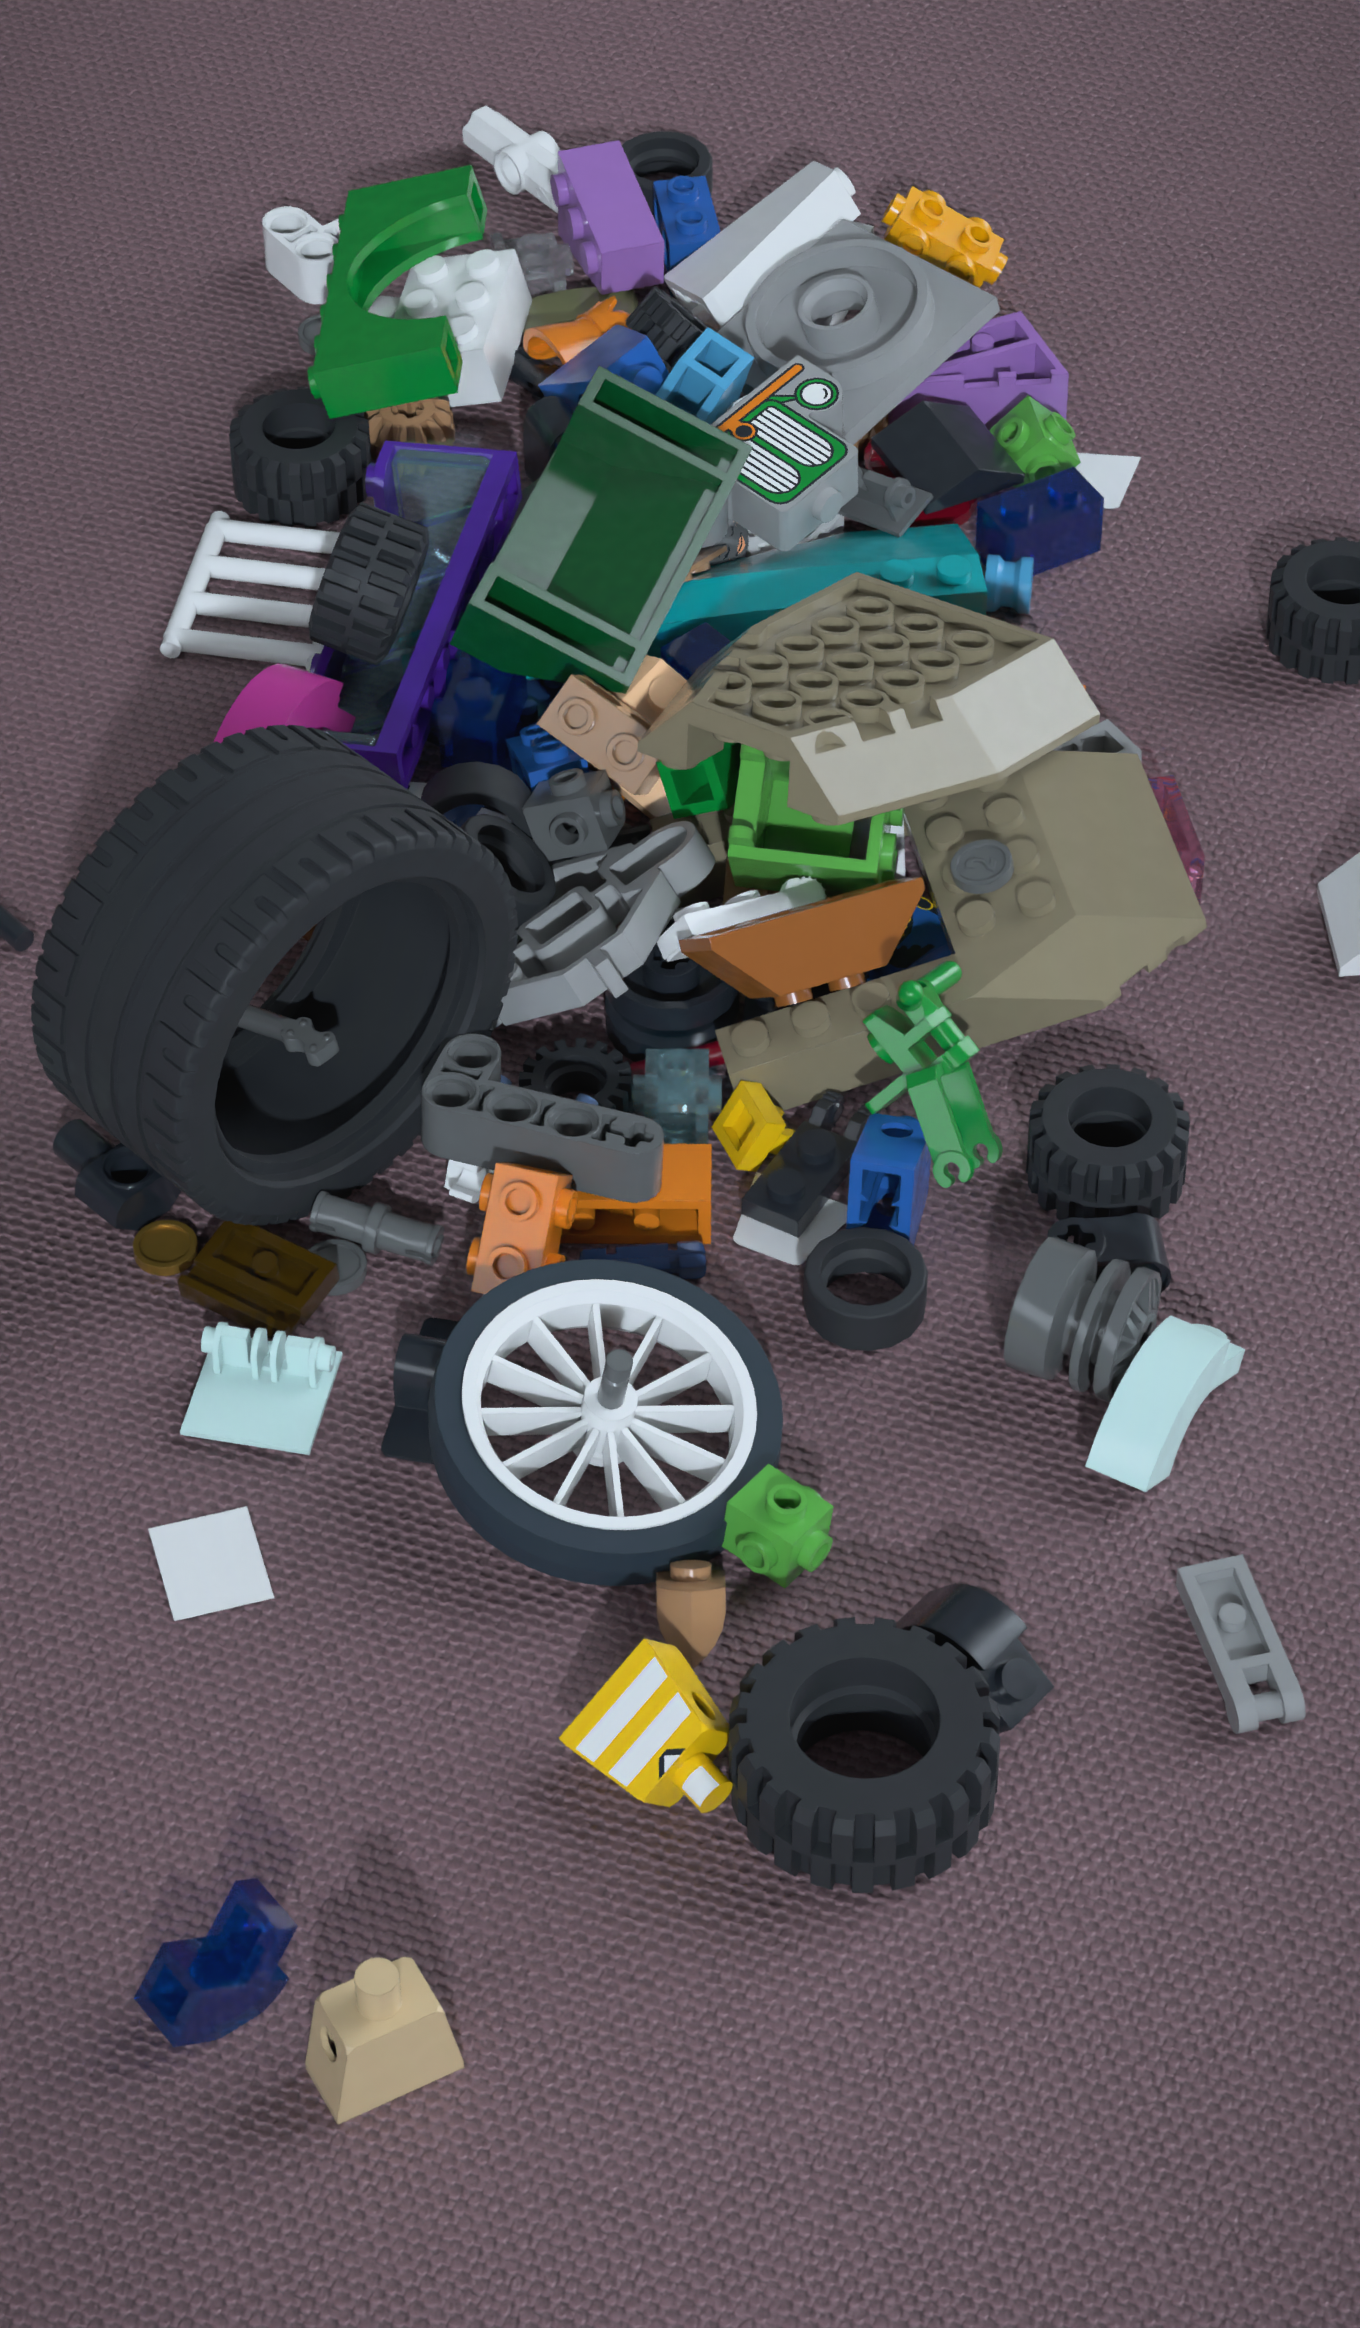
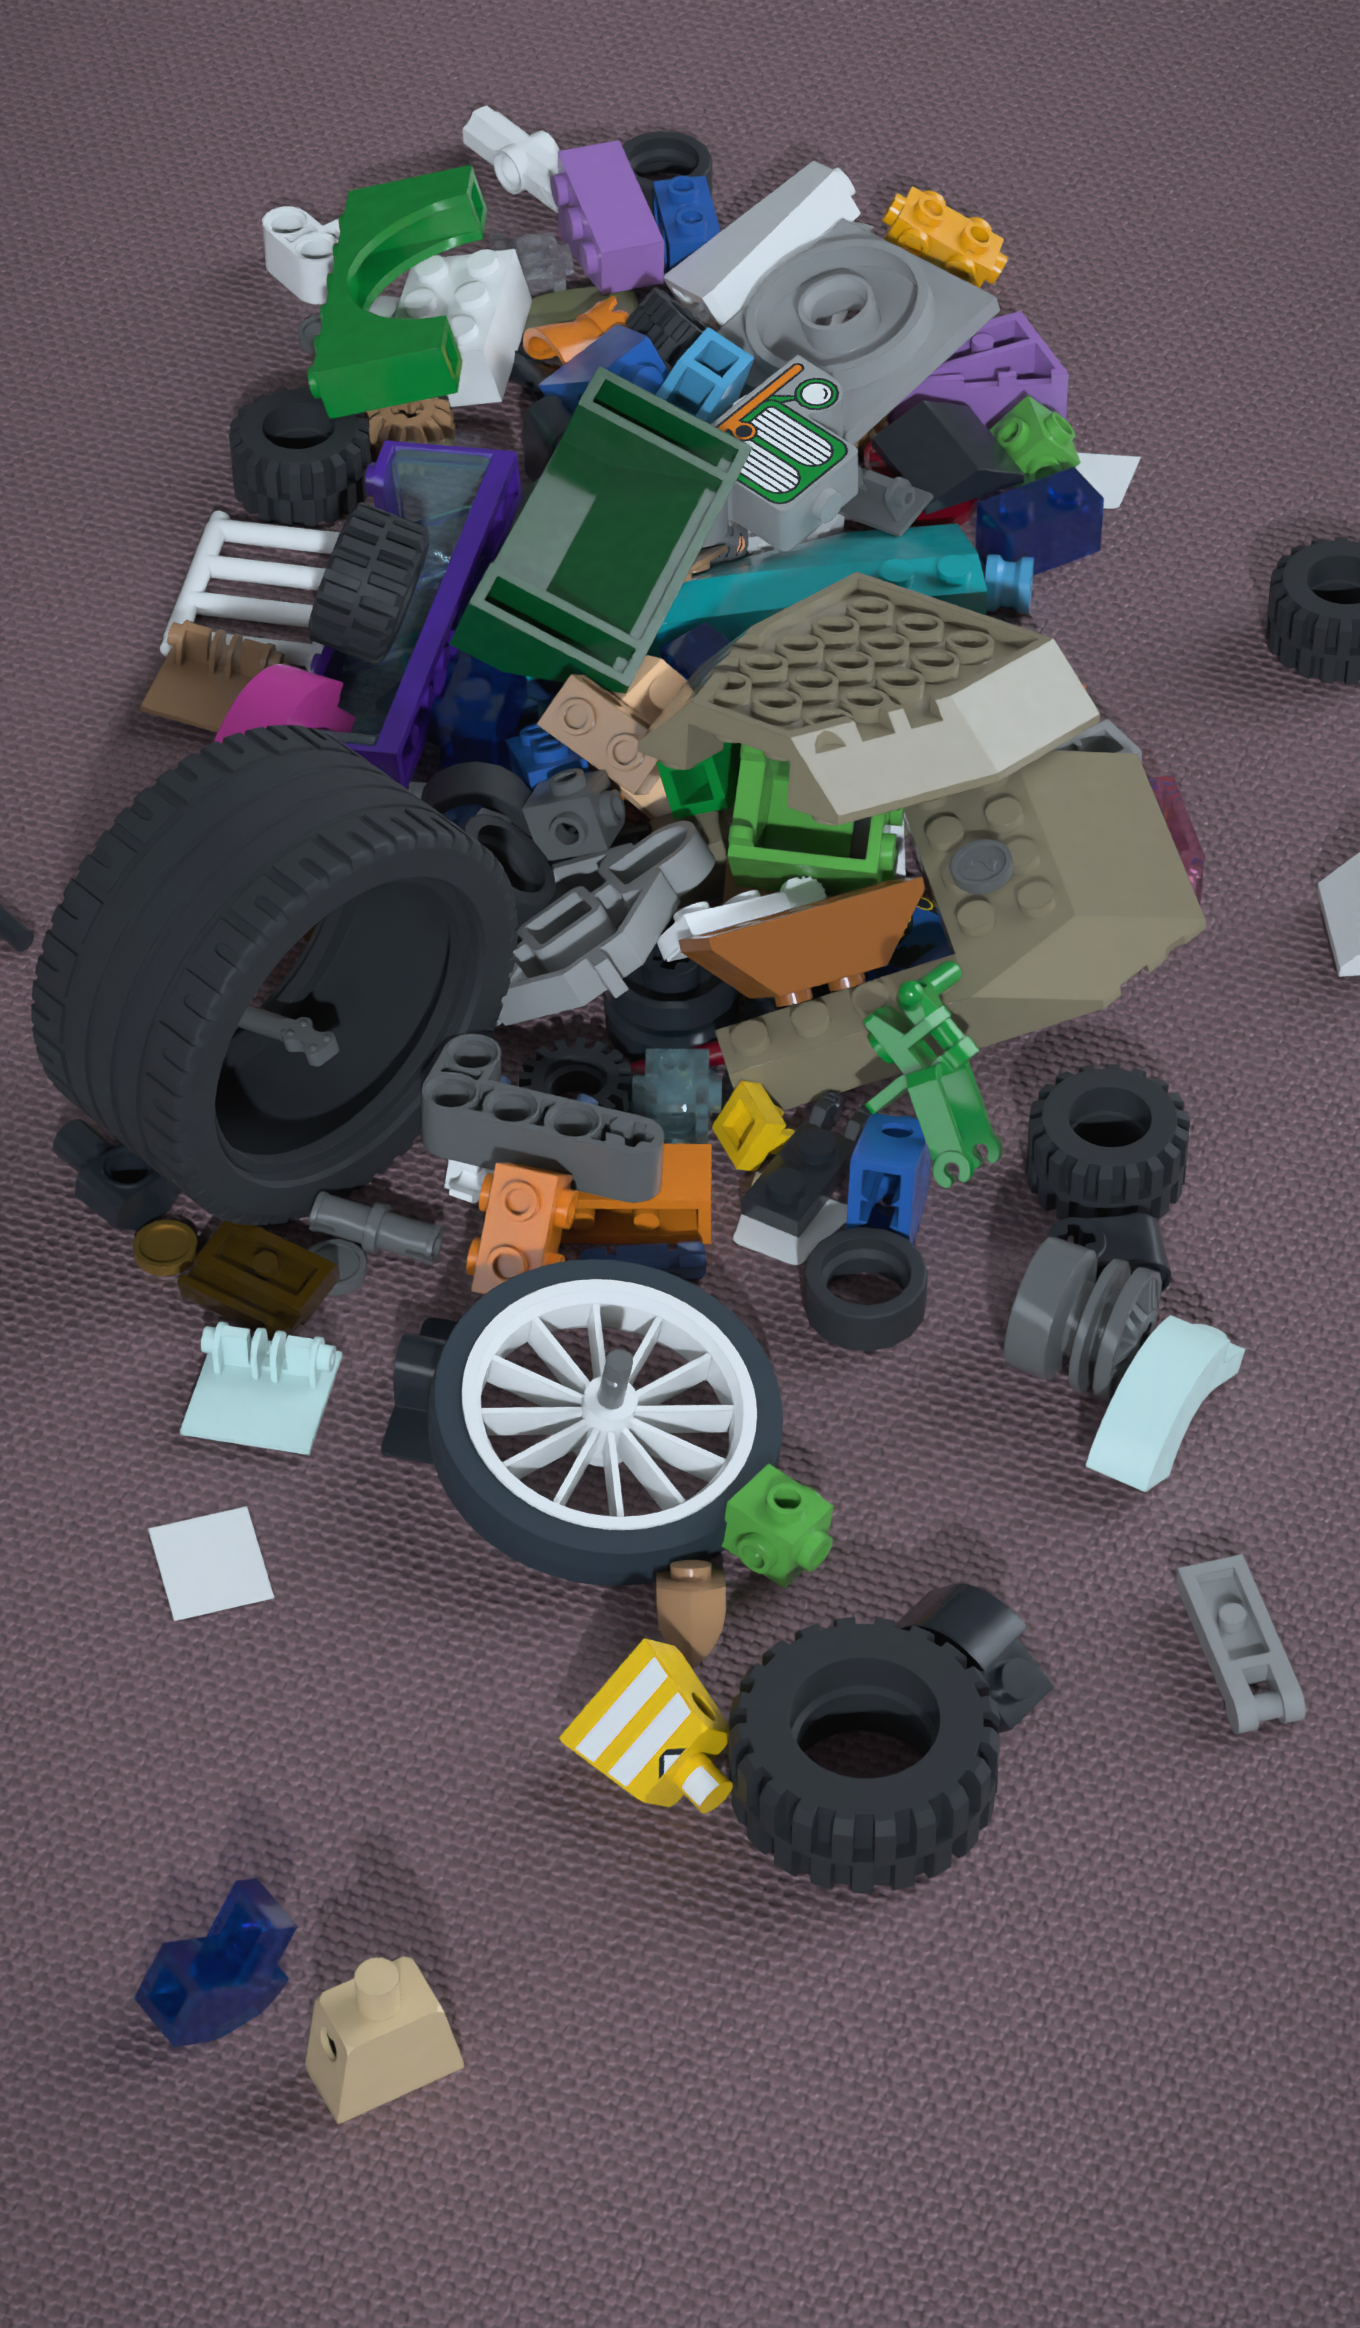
none -> medium nougat hinge [140,620,289,732]

